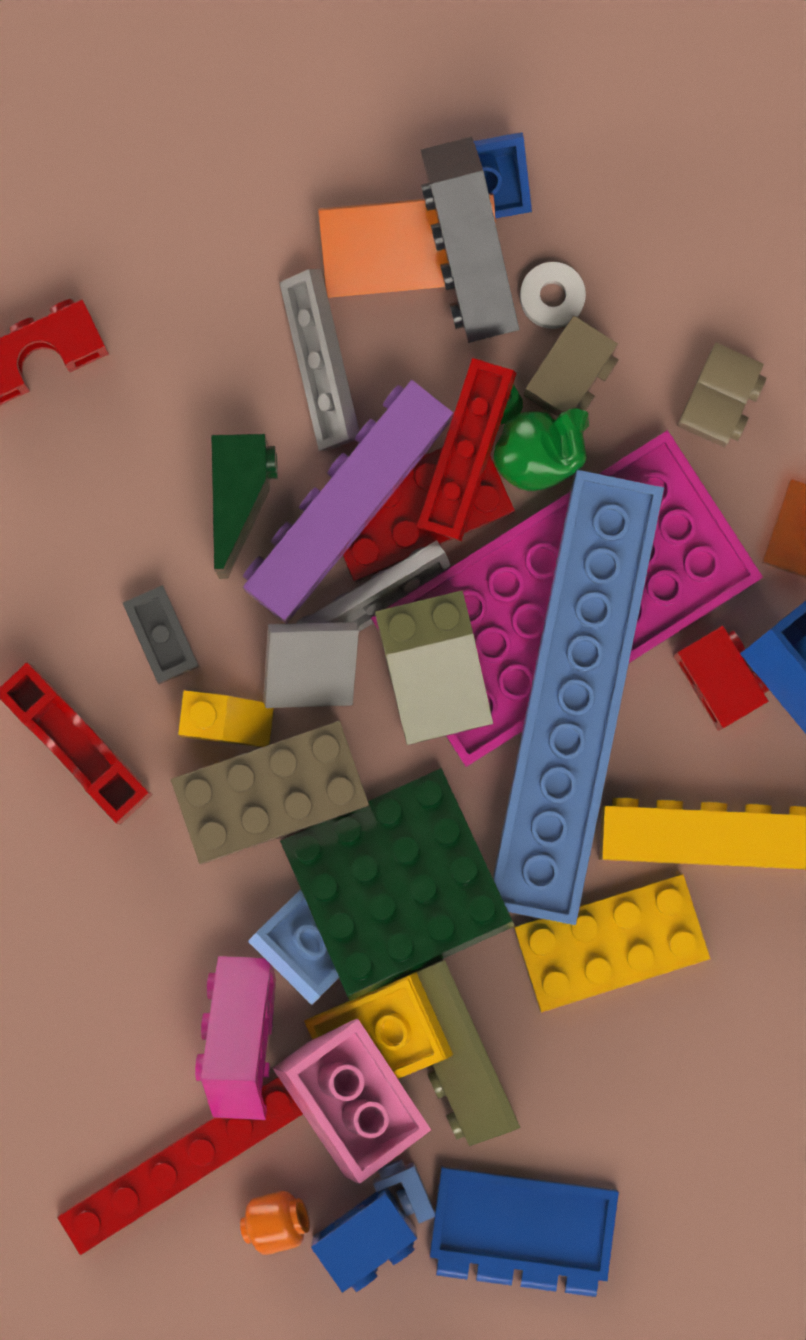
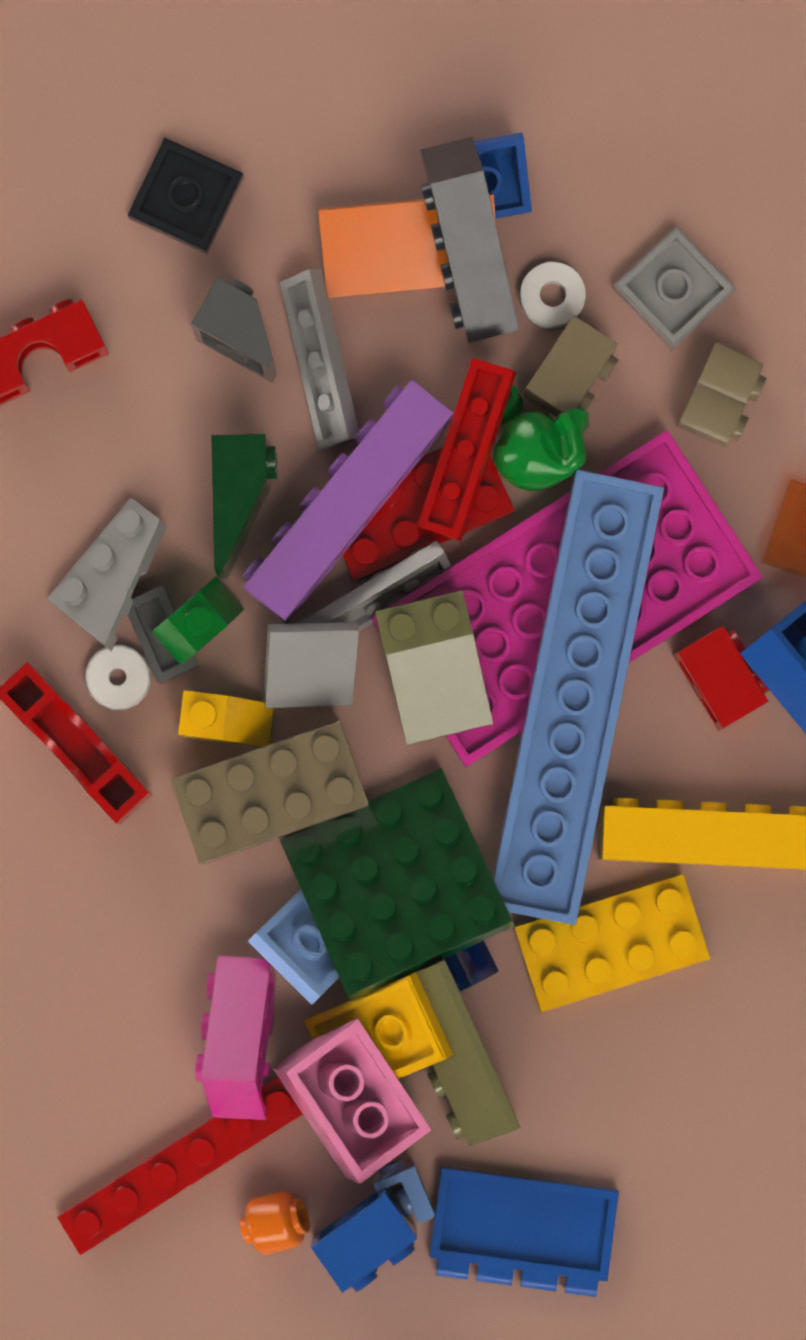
none -> light grey wing [47,498,167,652]
none -> white piece [85,644,151,710]
none -> black tile [128,137,244,255]
none -> green slope [152,576,244,665]
none -> dark grey slope [191,277,277,383]
none -> clear blue plate [444,941,499,991]
none -> light grey tile [612,226,736,350]

